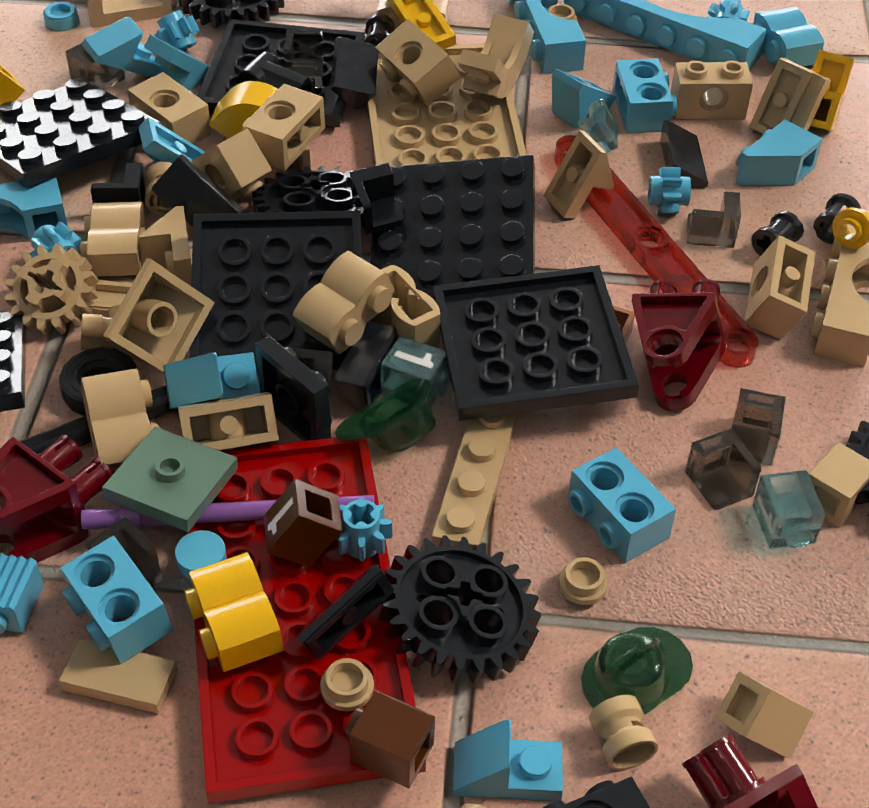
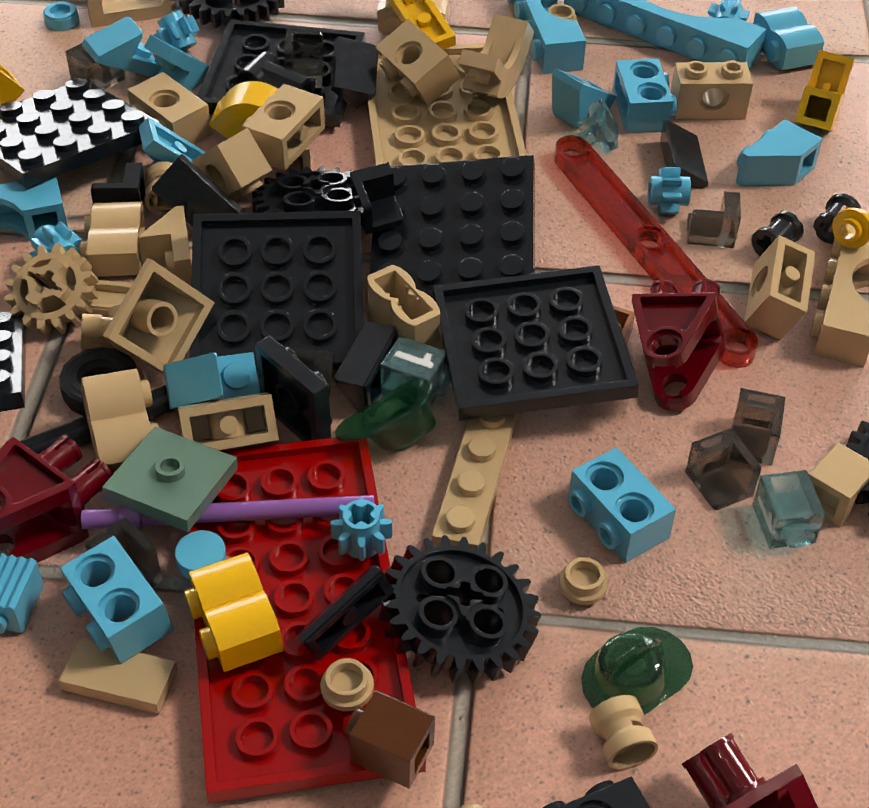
reddish brown brick [264,479,342,568] -> none
tan brick [293,251,395,354] -> none
black bush [363,14,395,46] -> none
medium azure slope [452,720,563,801] -> none
tan slope [543,130,614,219] -> none
tan panel [715,671,814,758] -> none
tan plate [749,58,831,134] -> none

